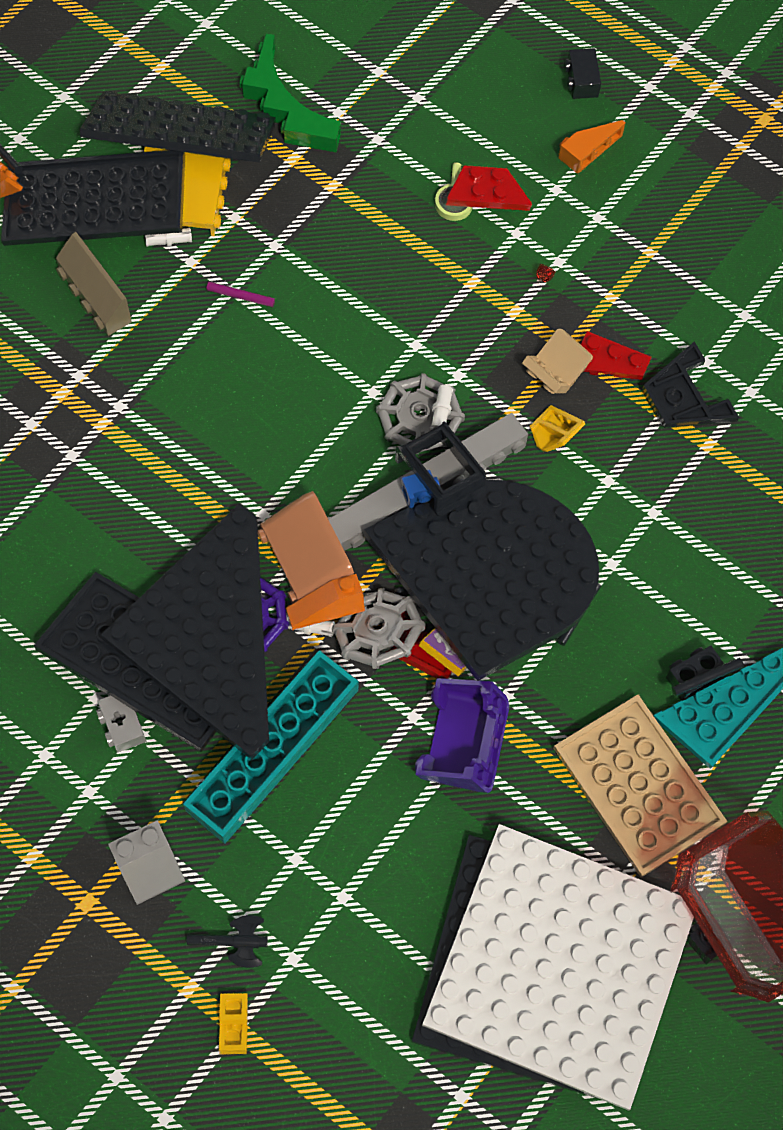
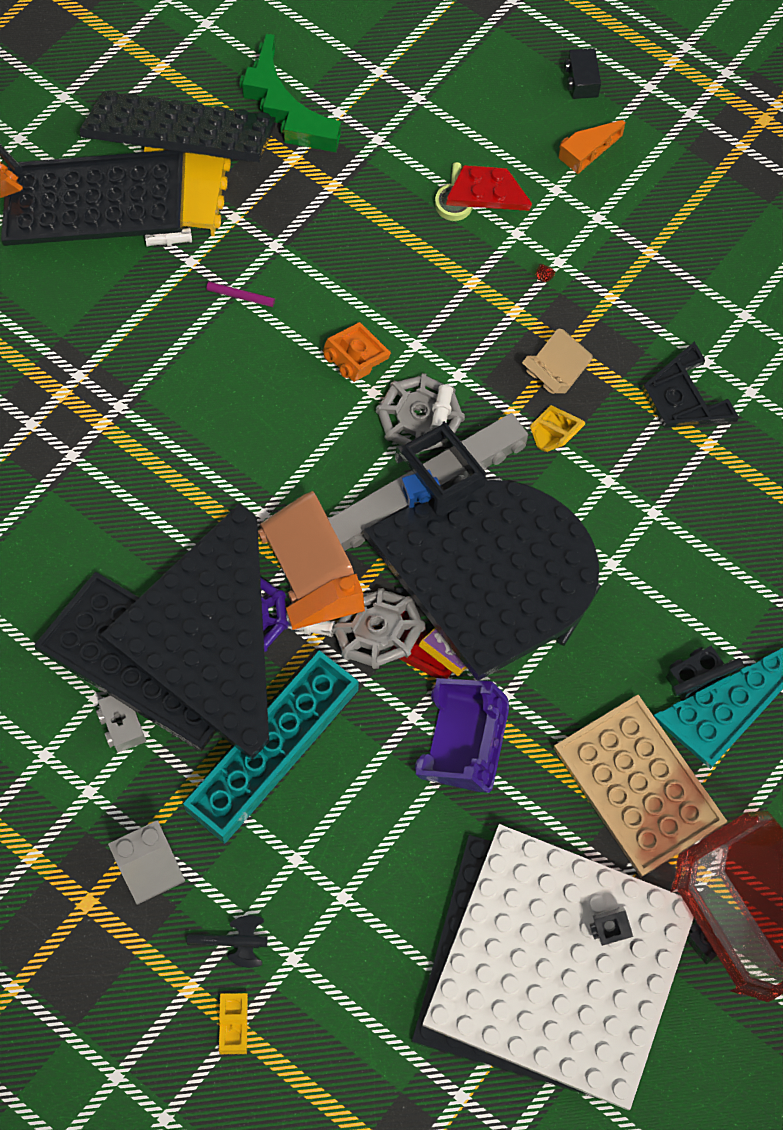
dark tan slope [56,232,132,336] -> none
red wing [581,331,651,380] -> none
none -> orange plate [323,322,391,382]
none -> black brick [589,906,633,946]

